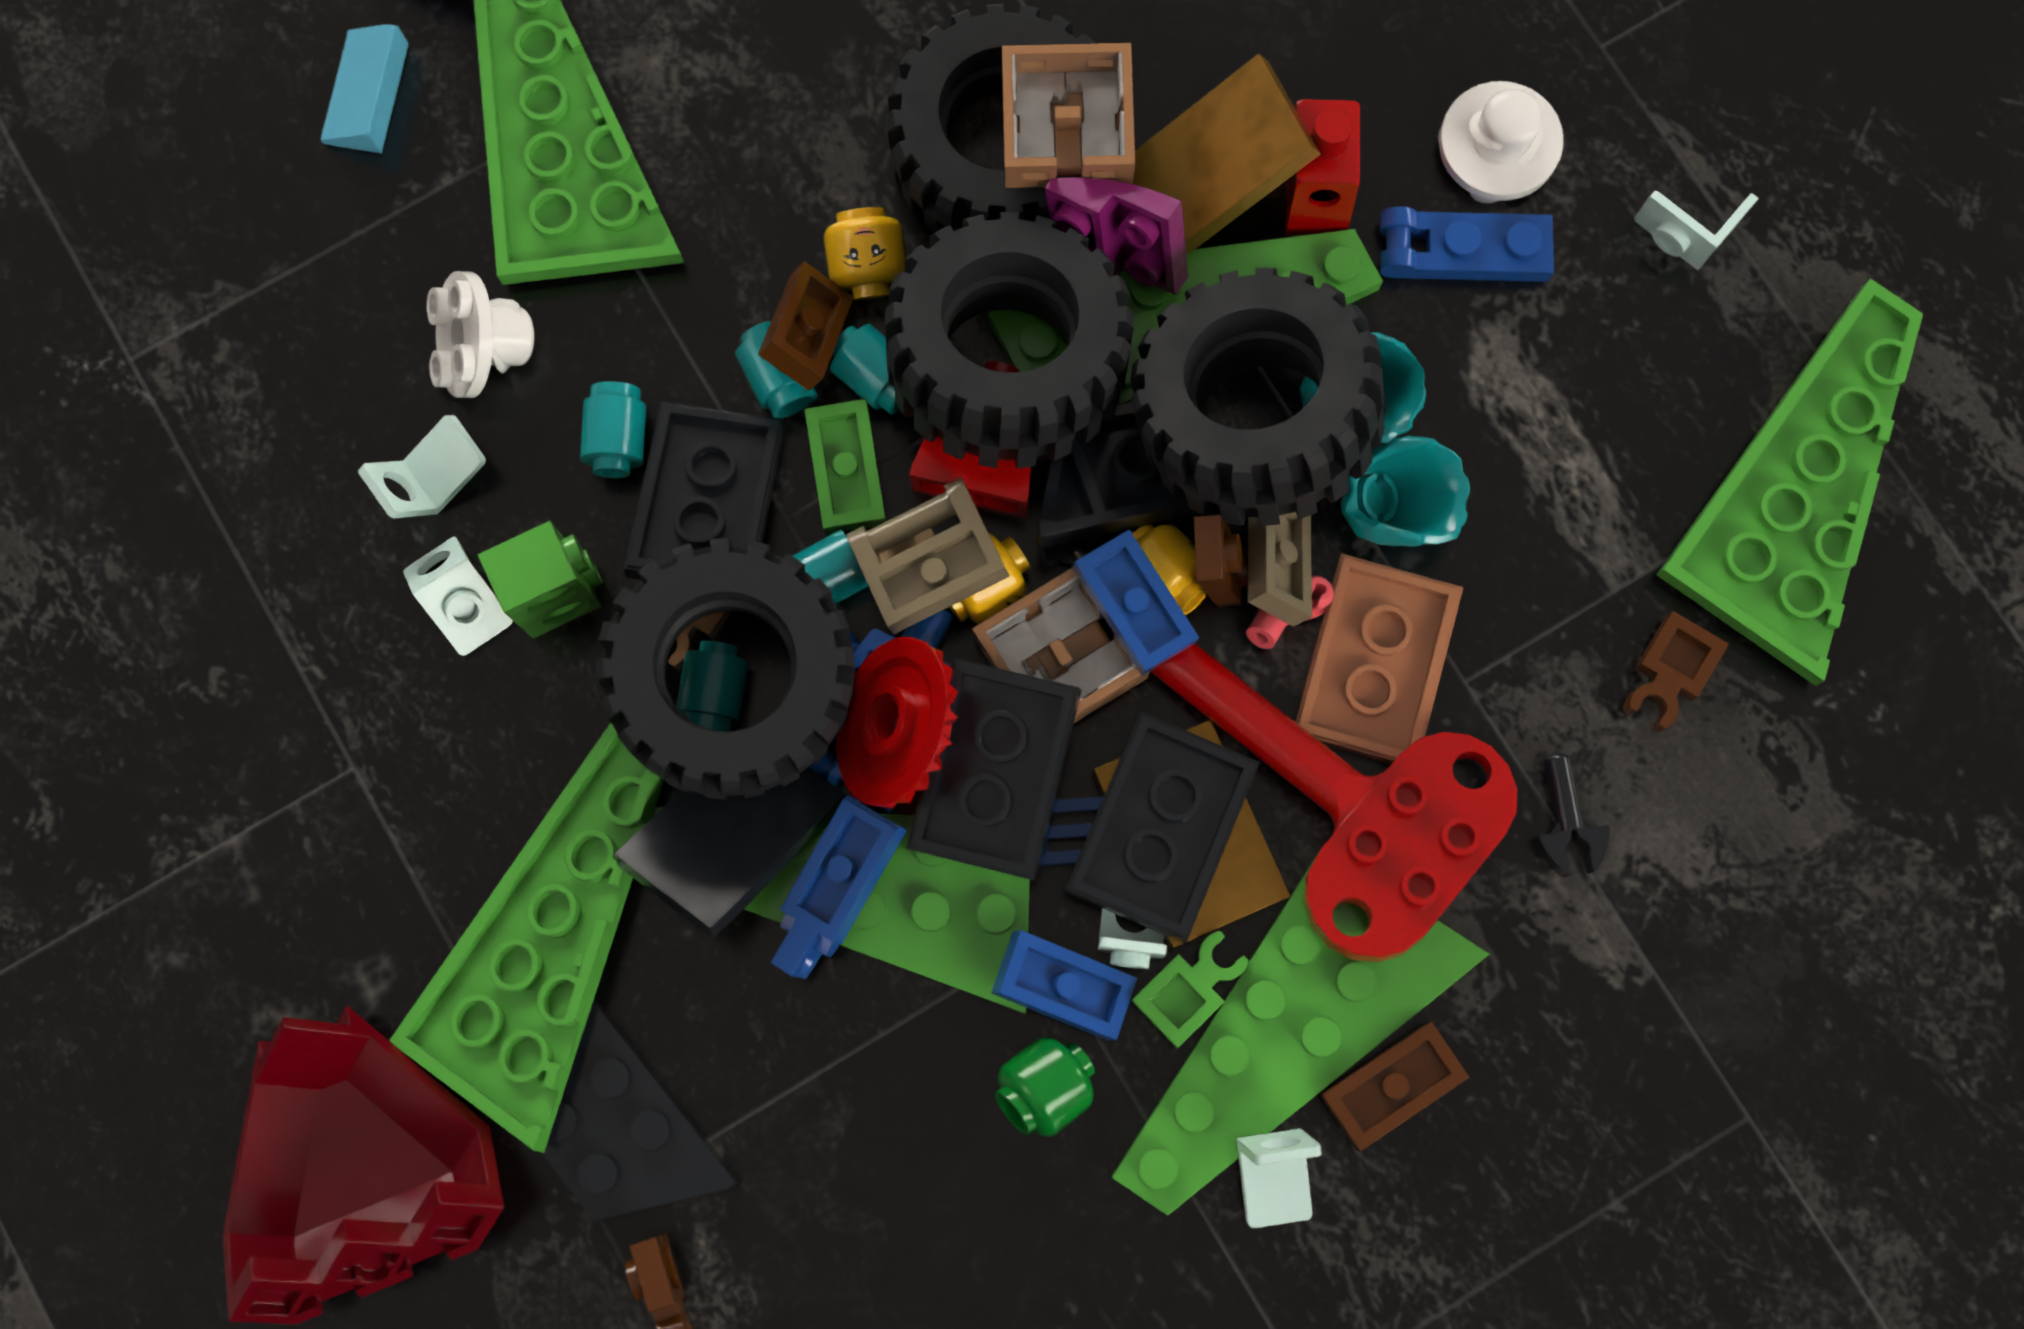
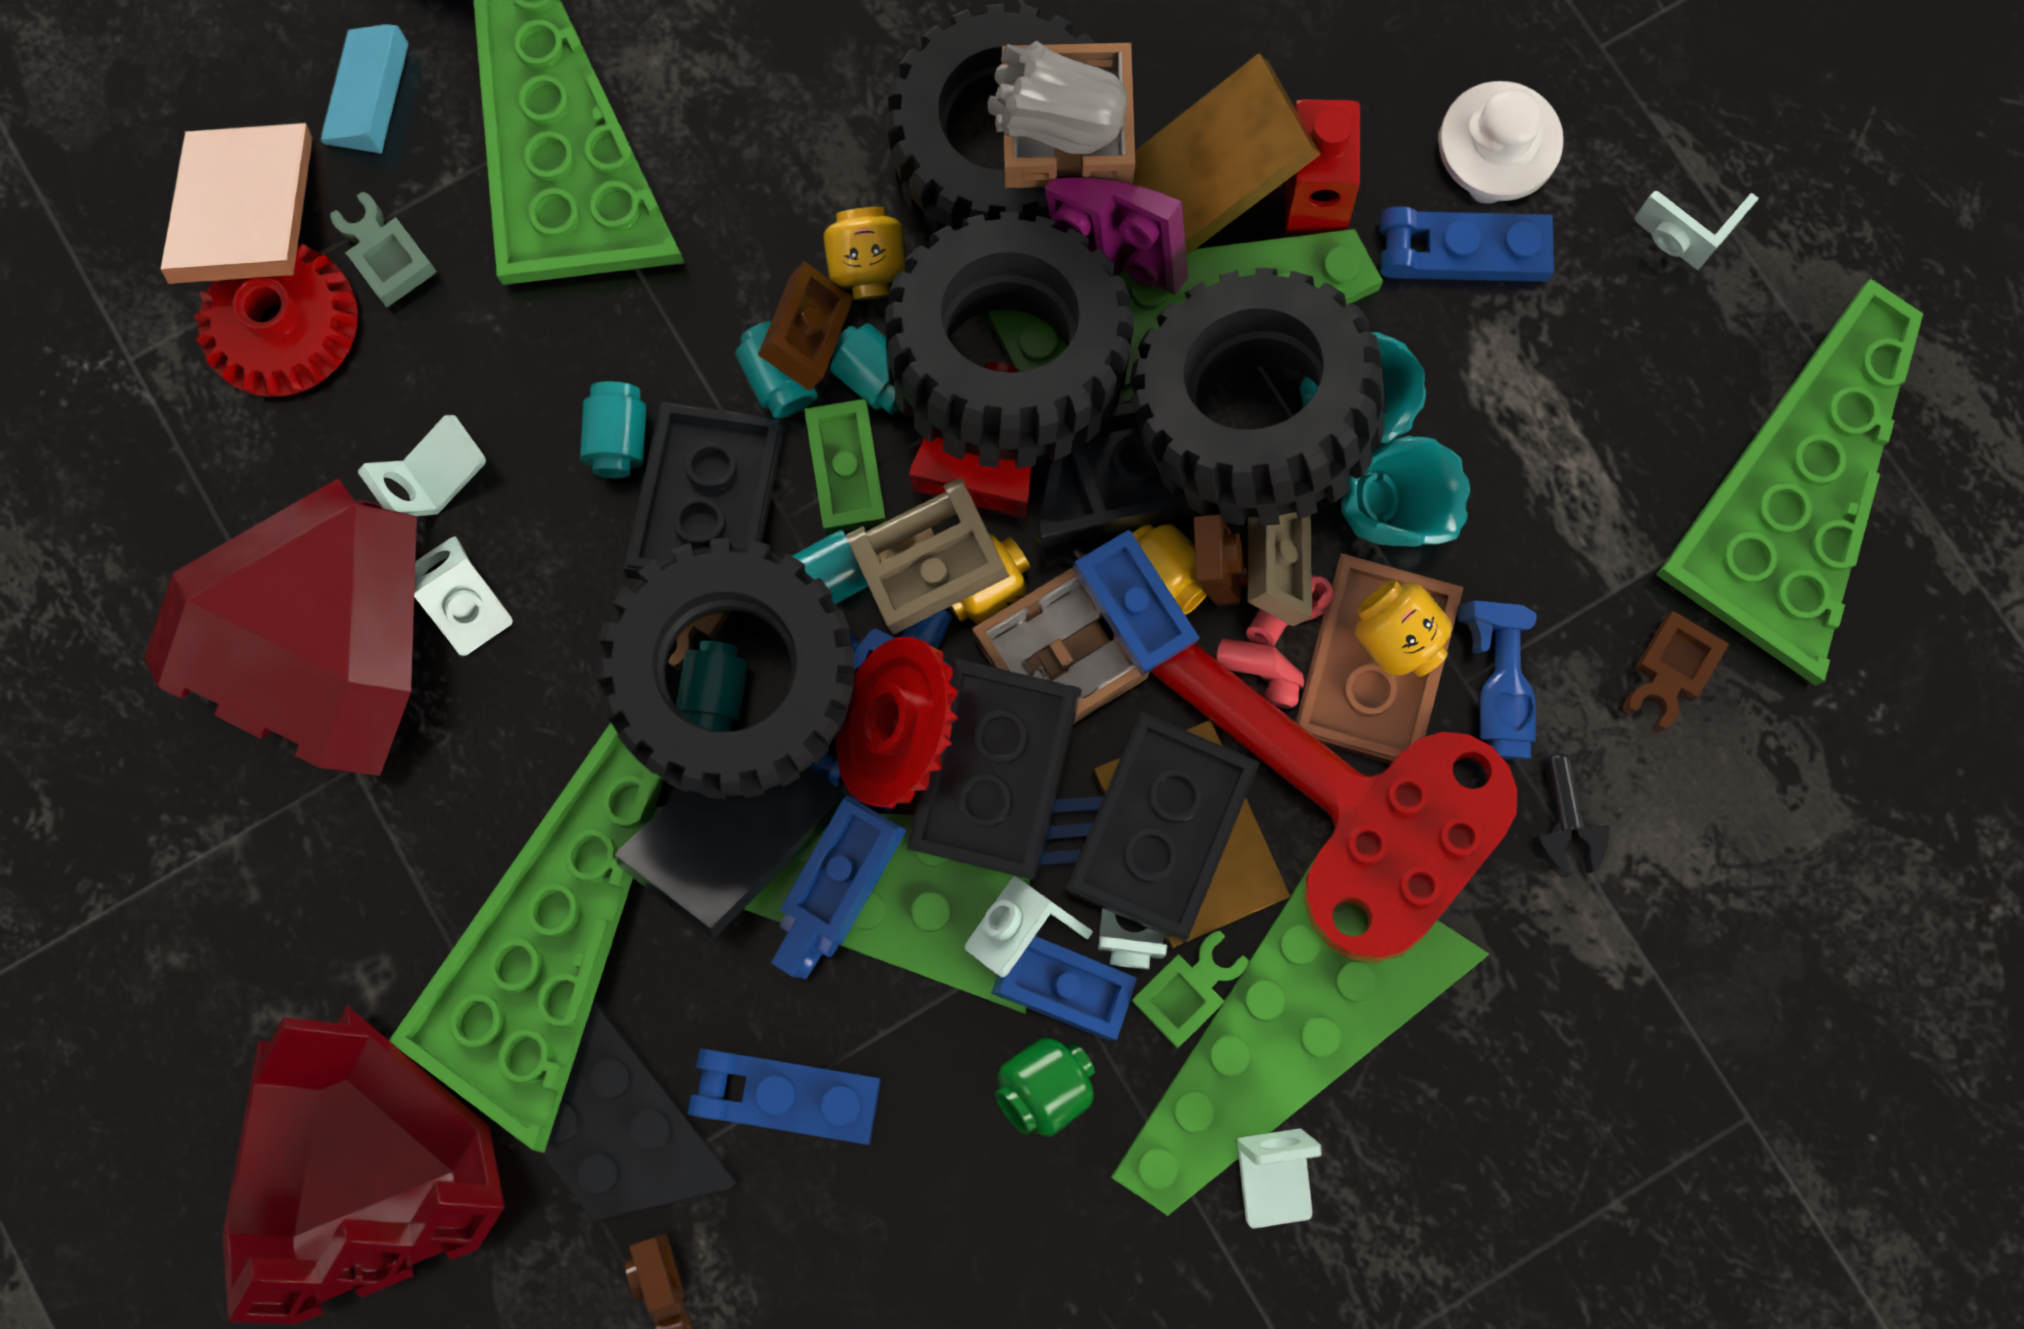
white plate [427,271,534,398] -> none
bright green brick [477,521,603,639] -> none
reddish brown plate [1319,1021,1470,1152] -> none
none -> dark red panel [145,478,417,776]
none -> tile [161,123,312,284]
none -> red gear [194,244,358,397]
none -> sand green plate [330,192,437,307]
none -> blue plate [687,1048,881,1145]
none -> light aqua bracket [965,876,1093,977]
none -> light grey piece [988,41,1127,154]
none -> coral arm [1217,638,1304,709]
none -> yellow head [1355,580,1452,677]
none -> blue piece [1458,600,1537,760]

